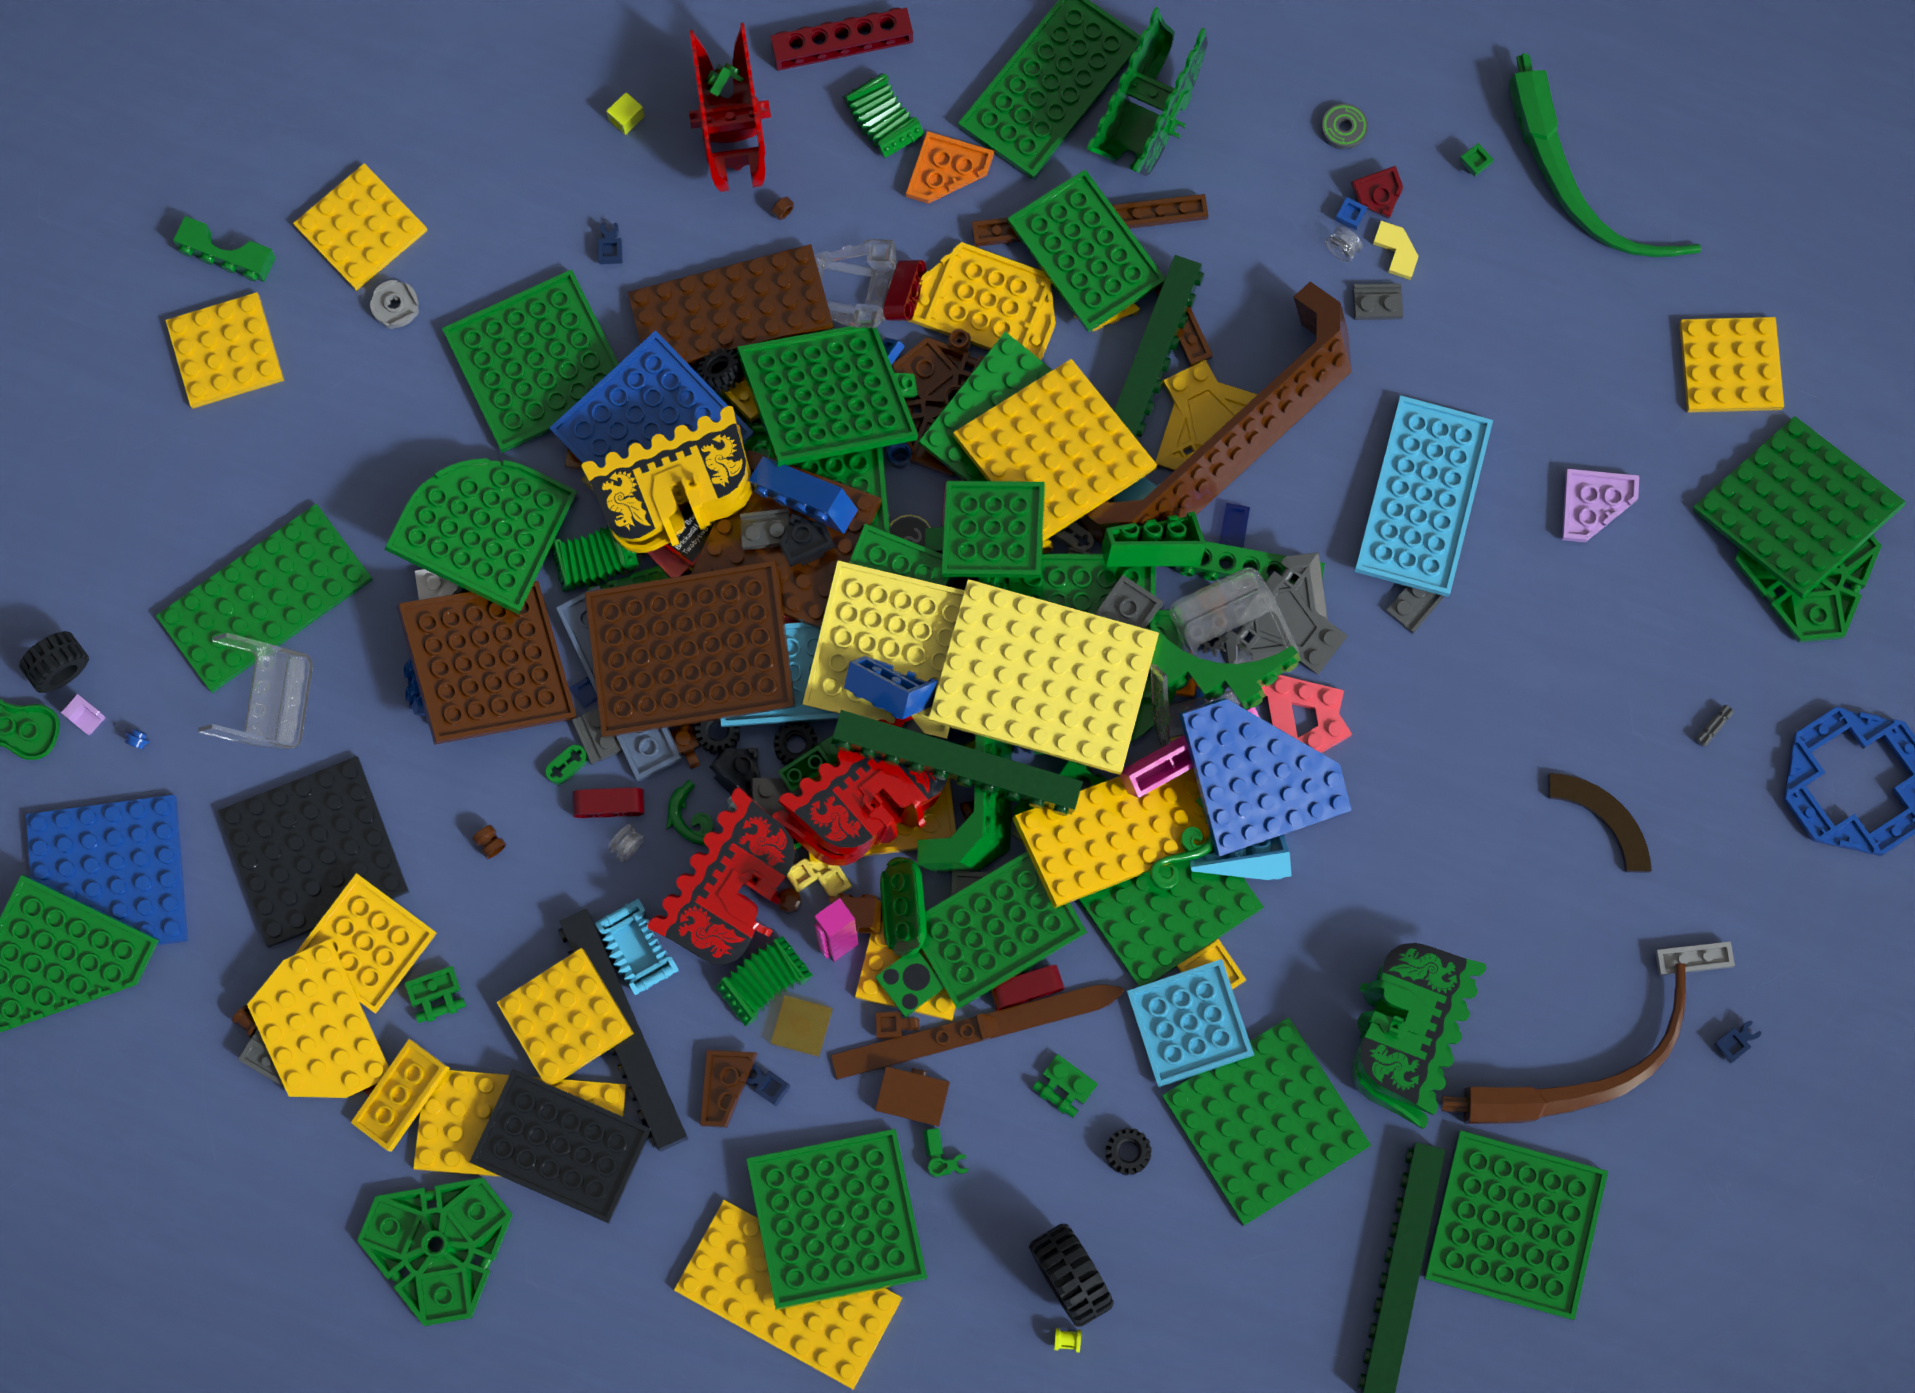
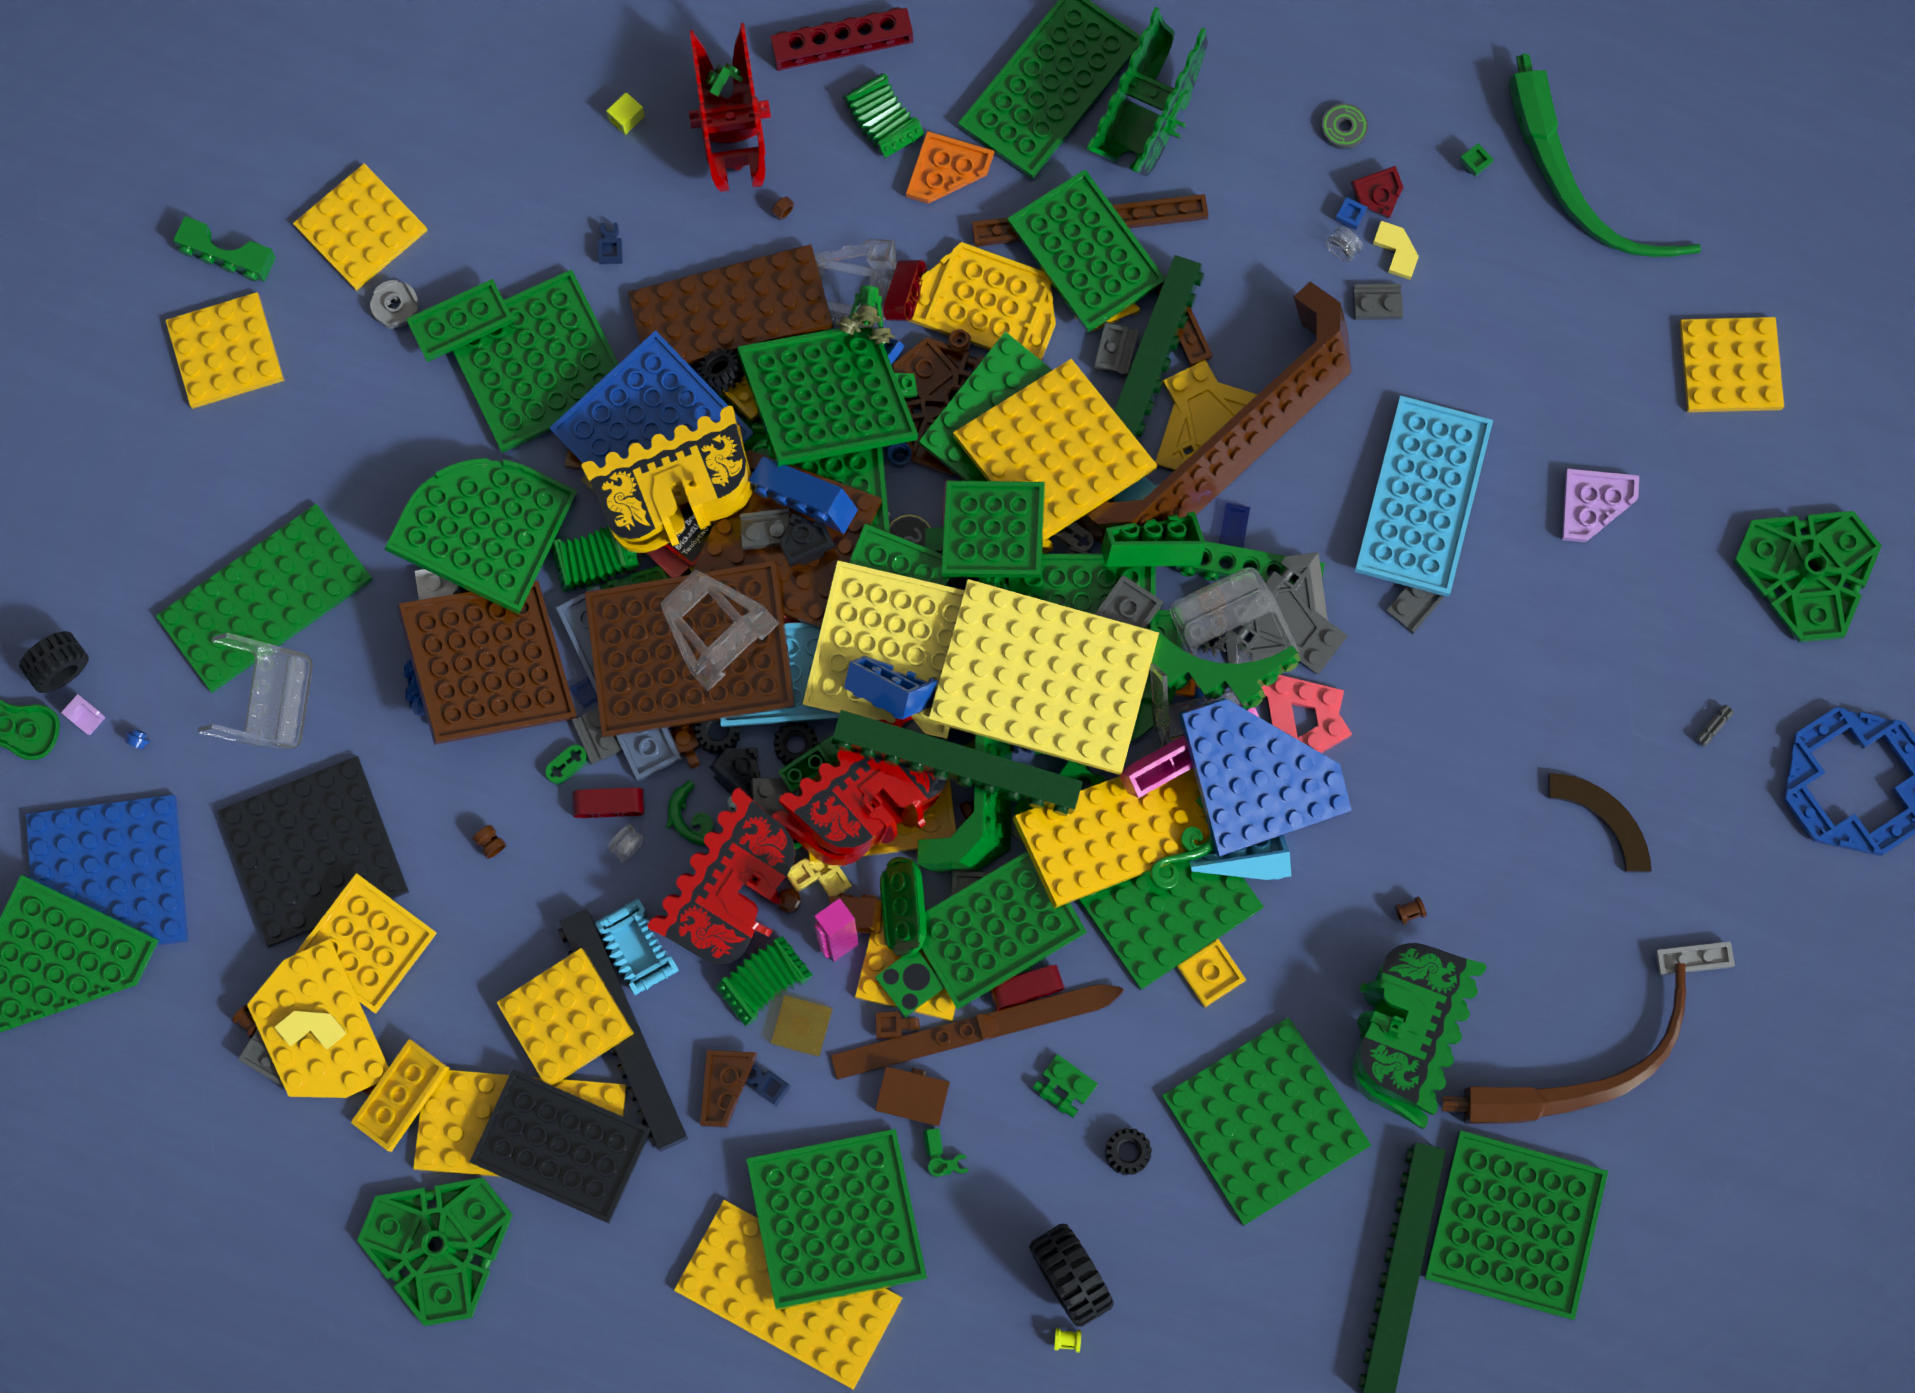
green plate [405,966,466,1023] -> none
medium azure plate [1127,959,1254,1087] -> none
green plate [1693,416,1905,599] -> none
dark blue plate [1714,1020,1761,1064] -> none
none -> light yellow tile [275,1011,347,1050]
none -> green plate [406,279,514,362]
none -> clear windscreen [660,570,780,691]
none -> plant [835,286,895,346]
none -> dark grey plate [1094,322,1139,377]
none -> reddish brown bush [1395,896,1427,925]

